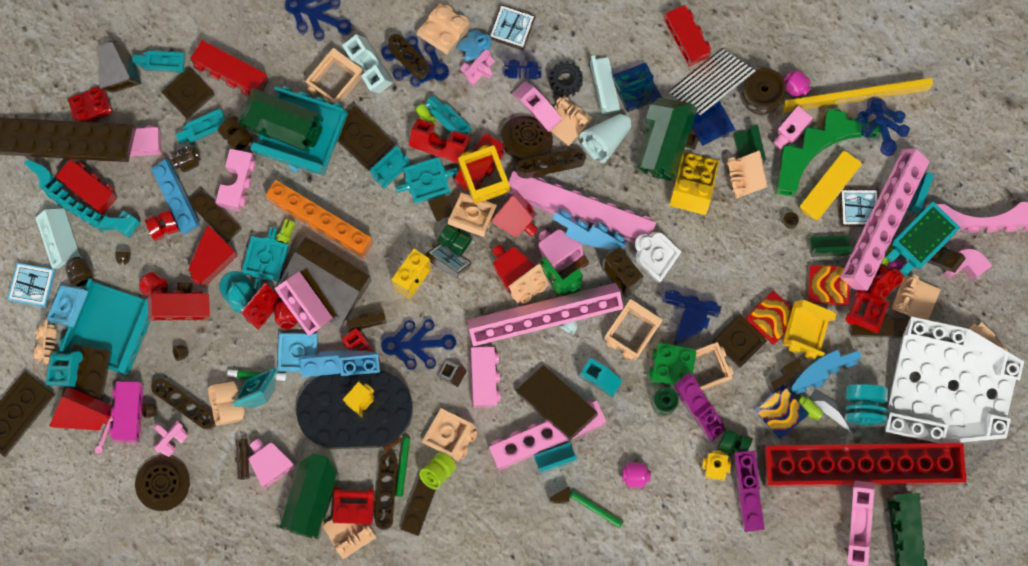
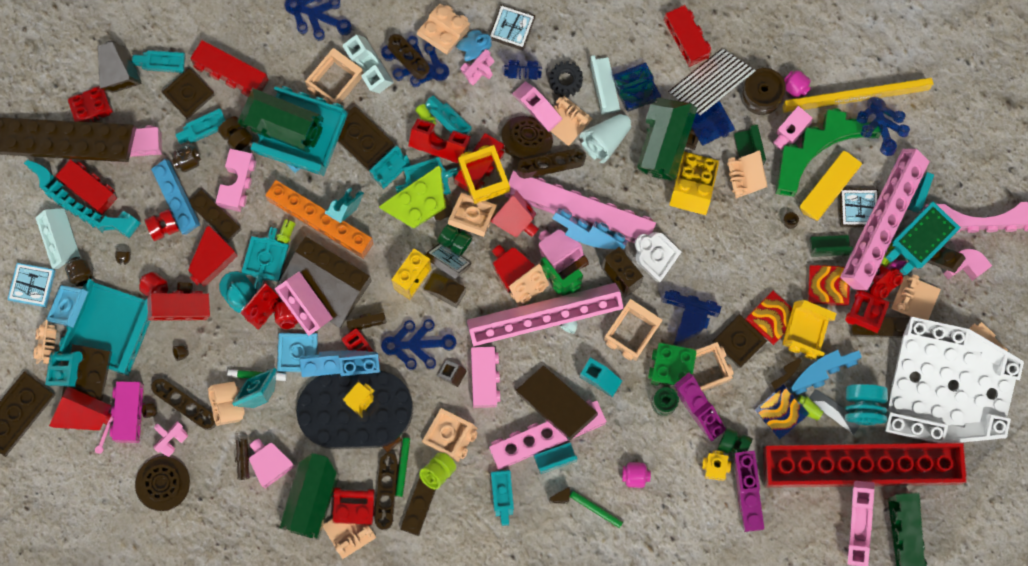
none -> teal hinge [325,187,364,223]
none -> lime wing [379,166,446,229]
none -> dark brown slope [424,273,466,309]
none -> teal hinge [491,470,514,526]

